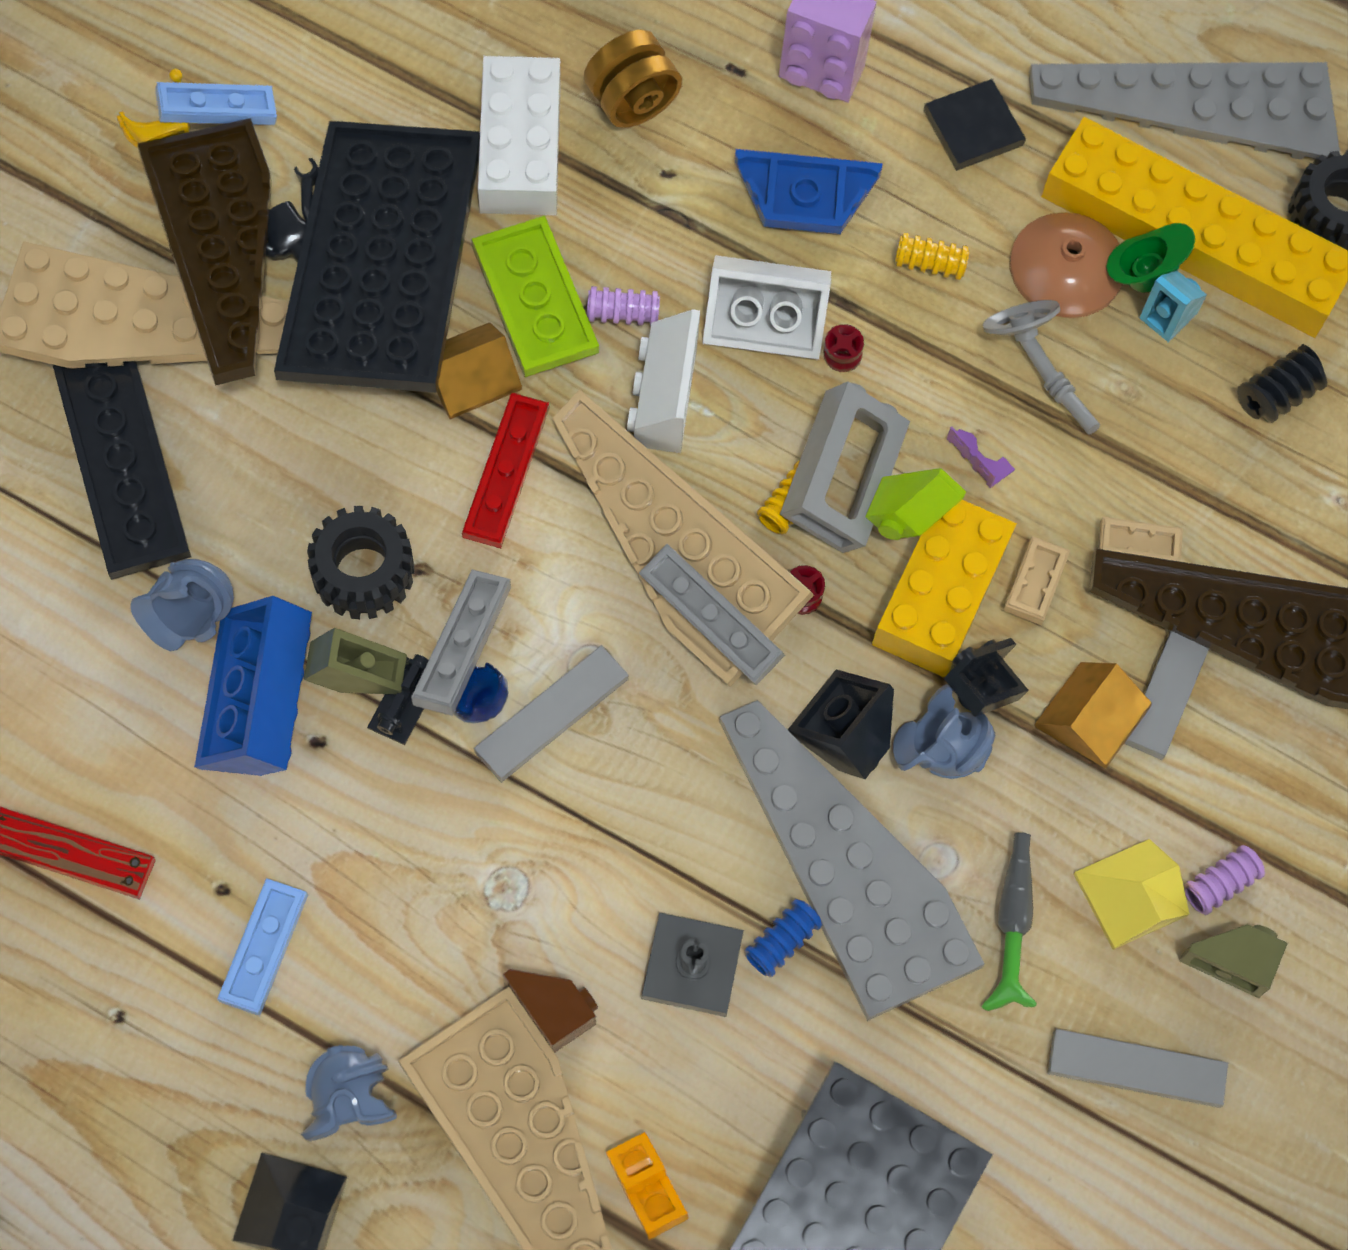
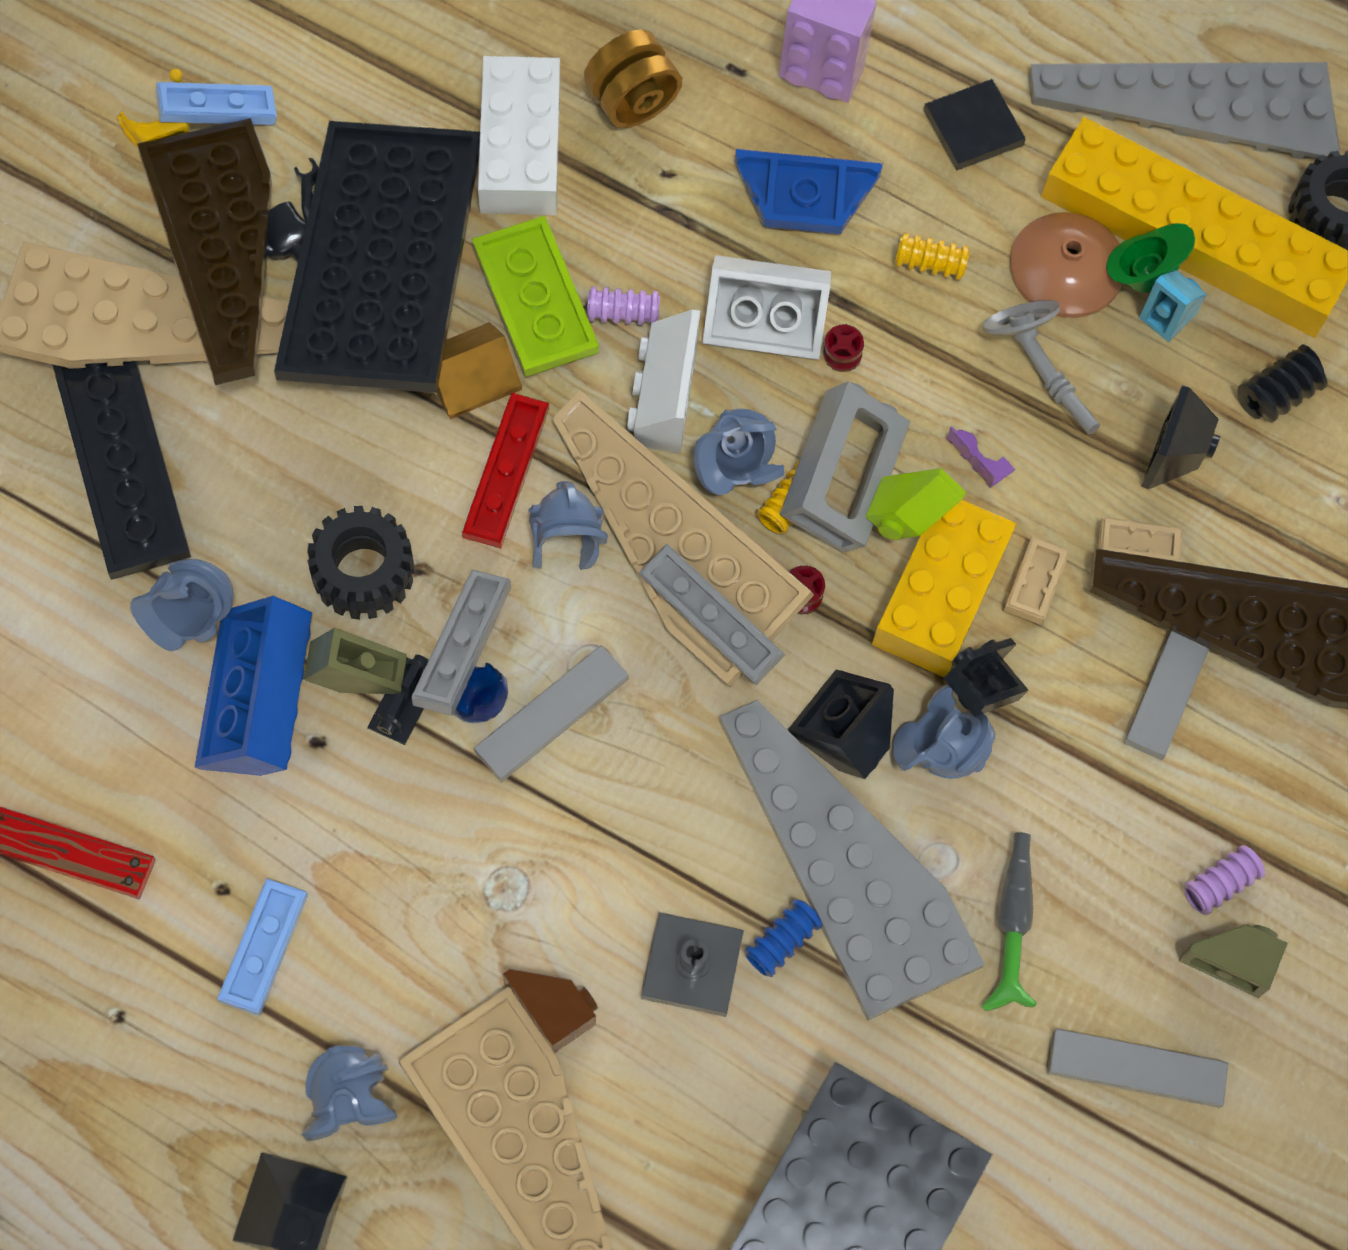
light orange slope [606,1132,689,1240] -> none
pearl gold slope [1035,662,1151,769] -> none
light yellow slope [1074,839,1189,950] -> none
none -> sand blue helmet [529,481,608,570]
none -> sand blue helmet [694,408,784,495]
none -> black slope [1141,385,1220,489]

